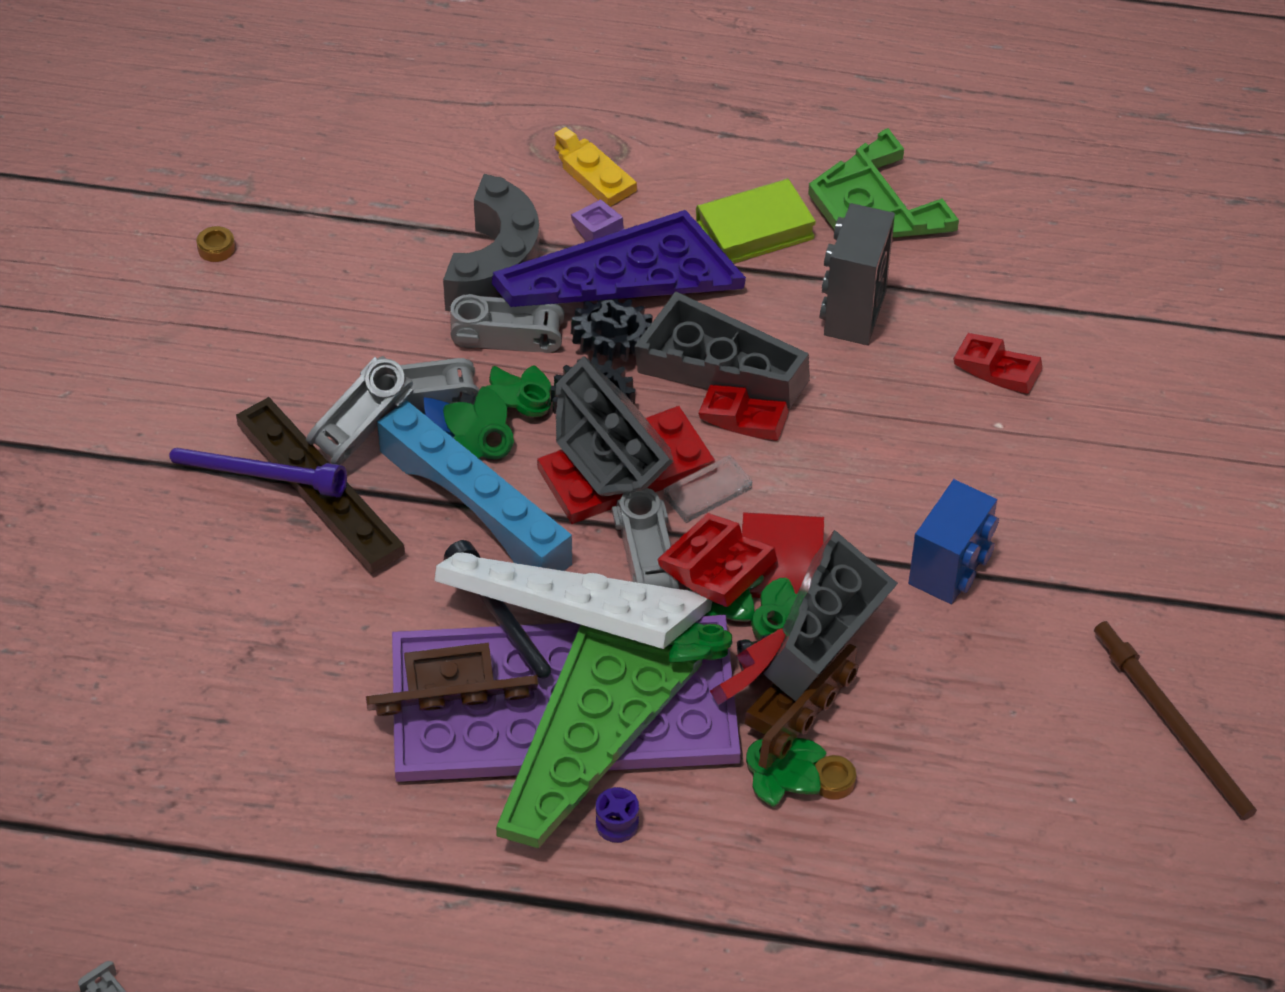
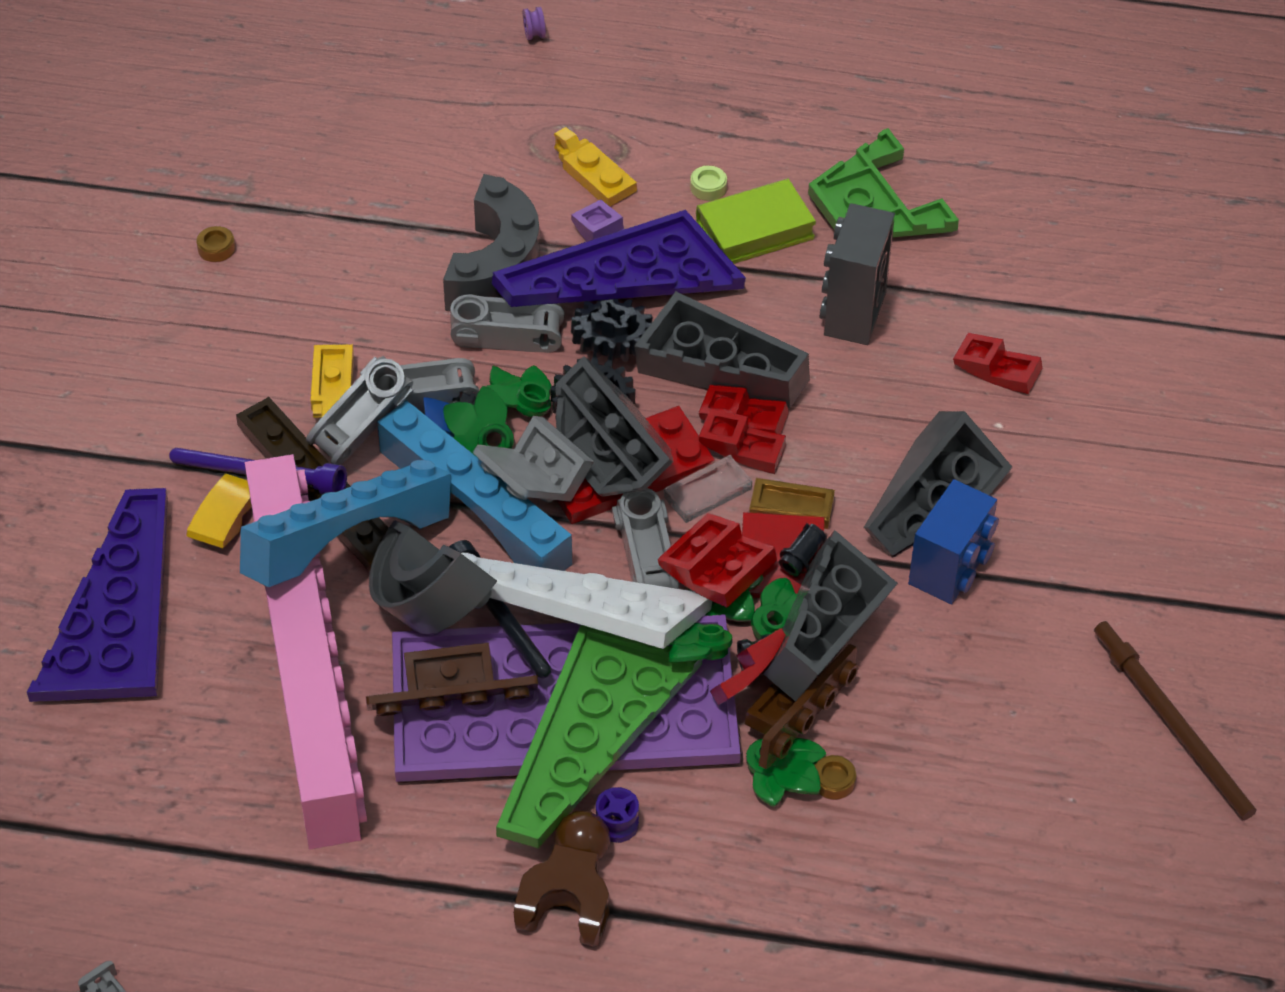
none -> dark purple wing [27,488,168,702]
none -> yellow slope [186,473,252,548]
none -> dark azure arch [240,460,451,587]
none -> bright pink brick [245,454,367,849]
none -> yellow hinge [310,344,354,438]
none -> dark grey brick [369,520,497,634]
none -> light grey bracket [473,416,594,503]
none -> reddish brown piece [513,811,610,947]
none -> medium lavender bush [522,7,546,40]
none -> yellowish green tile [690,166,727,201]
none -> red slope [699,408,786,474]
none -> pearl gold tile [749,478,835,529]
none -> black pin [778,523,827,577]
none -> dark grey wedge [864,411,1012,556]

